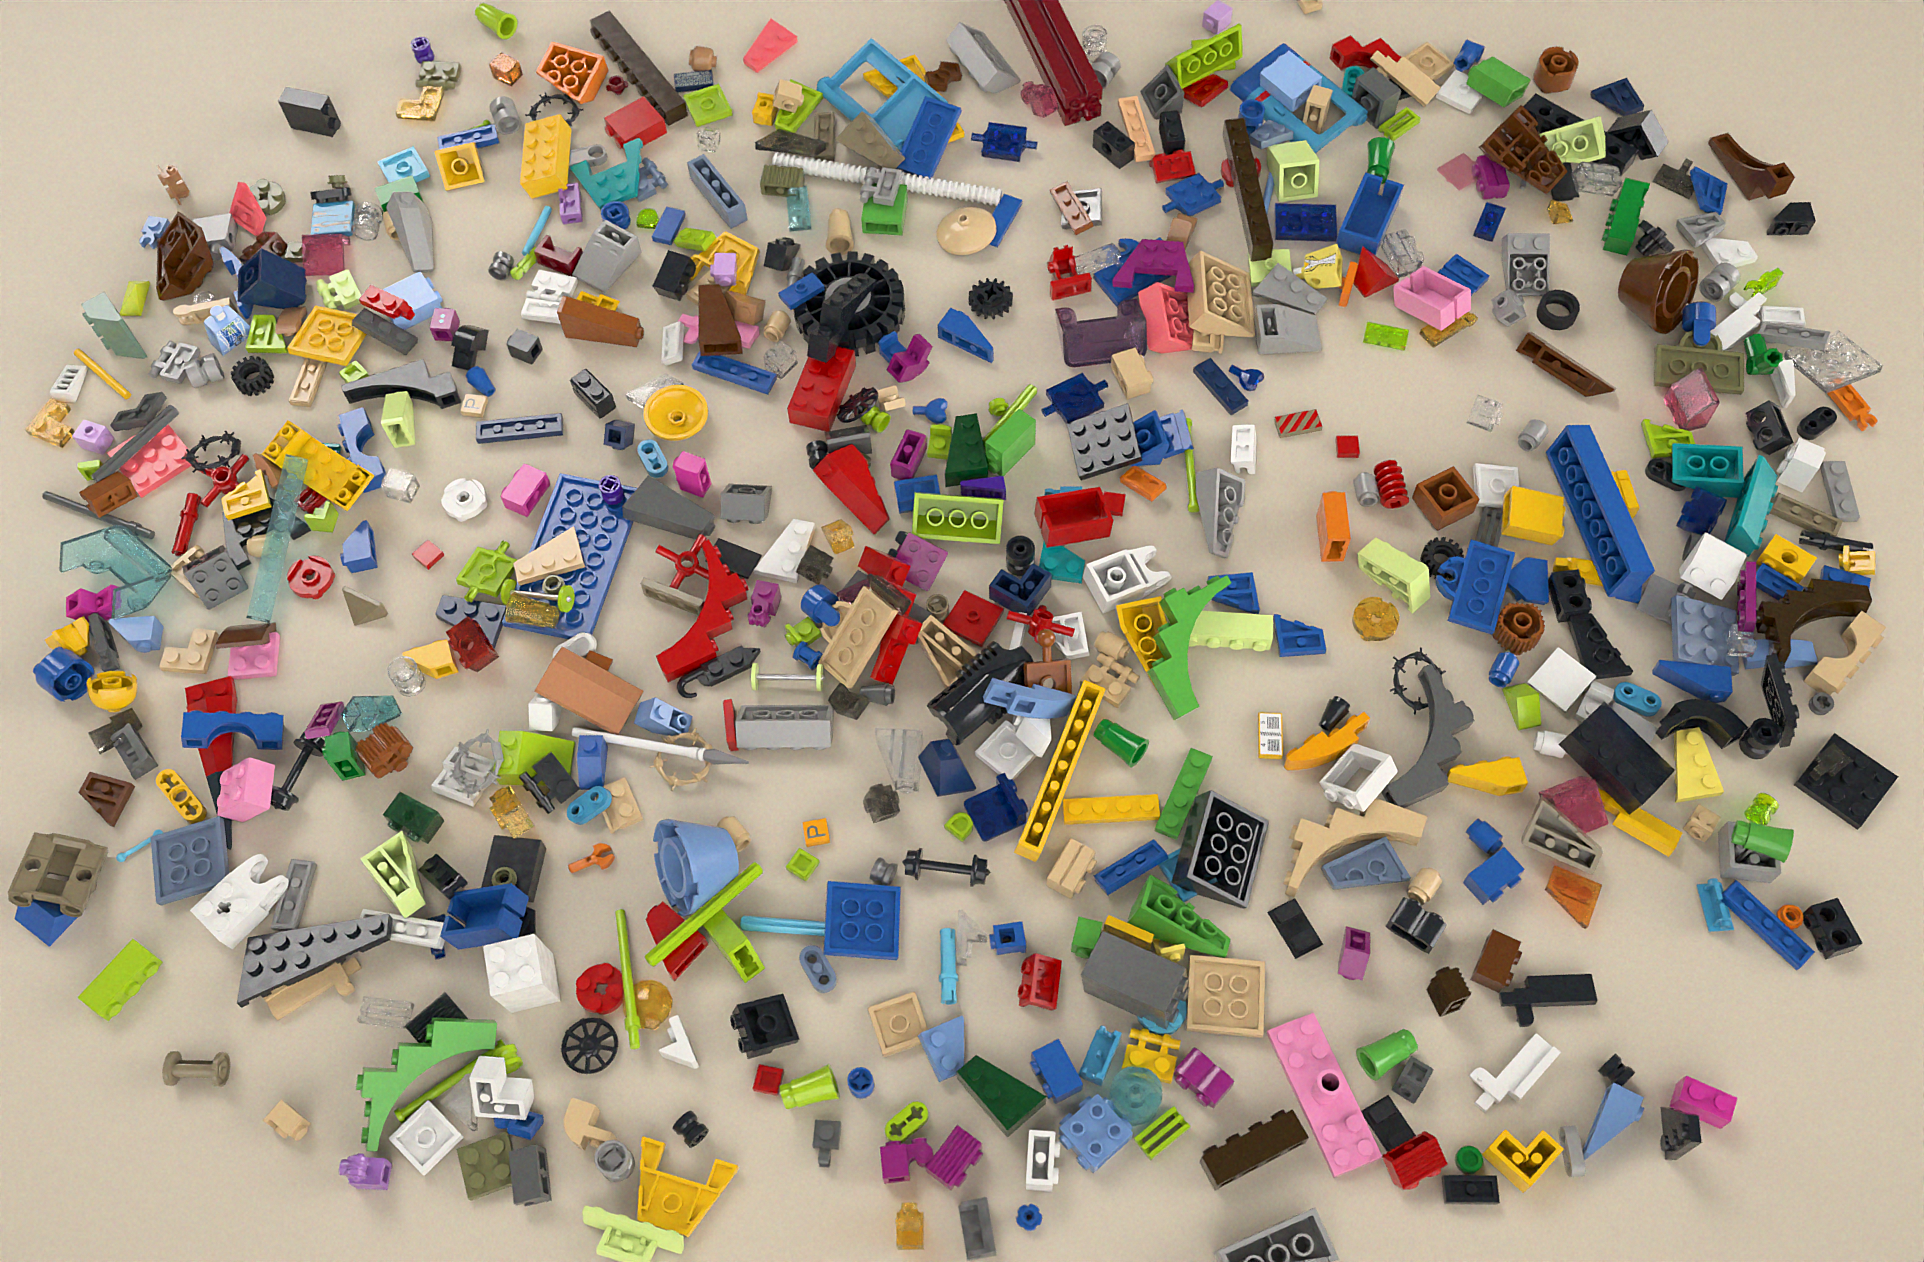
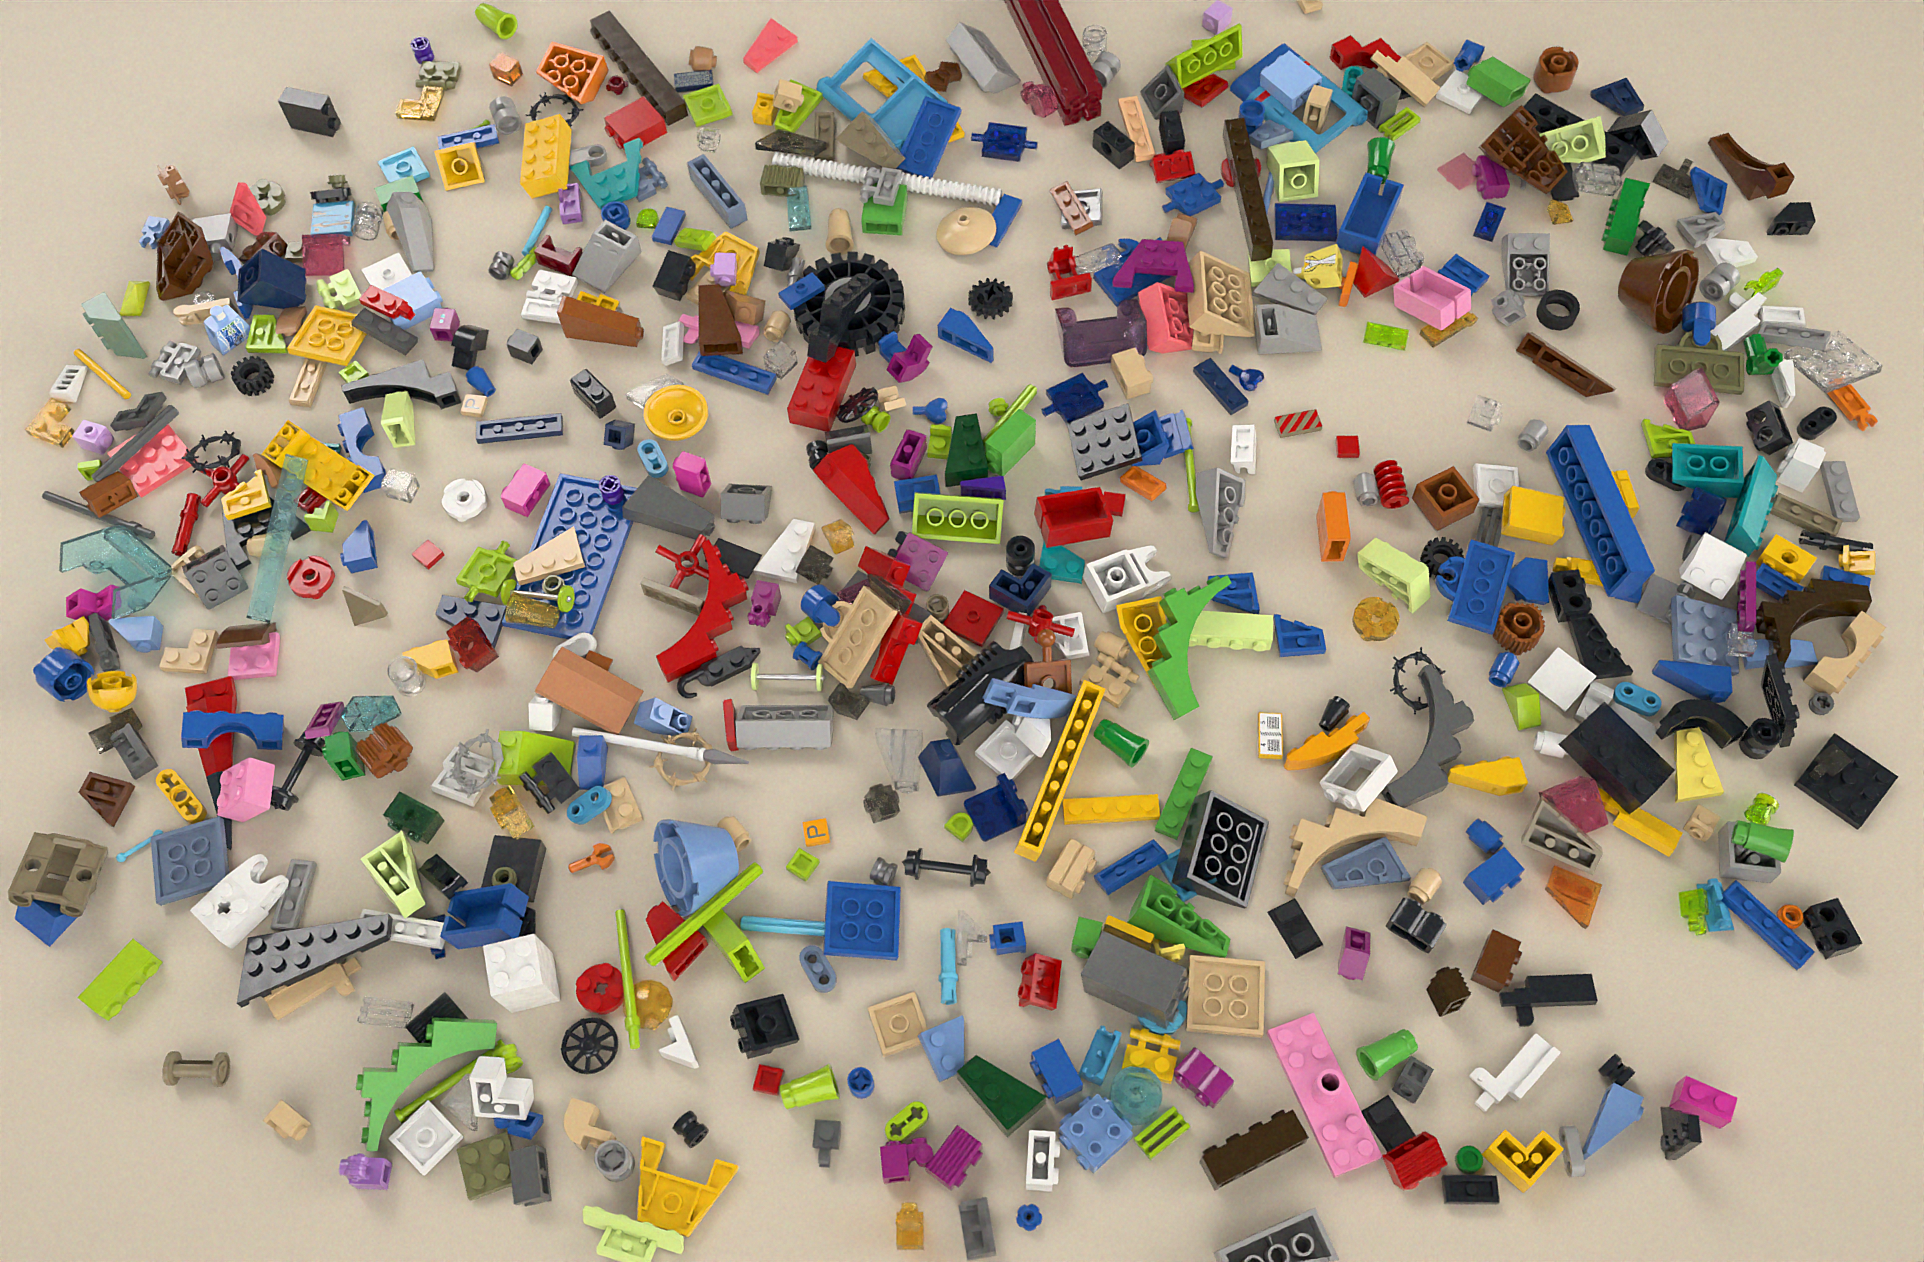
none -> white plate [362,253,412,290]
none -> clear neon green plate [1678,888,1709,935]

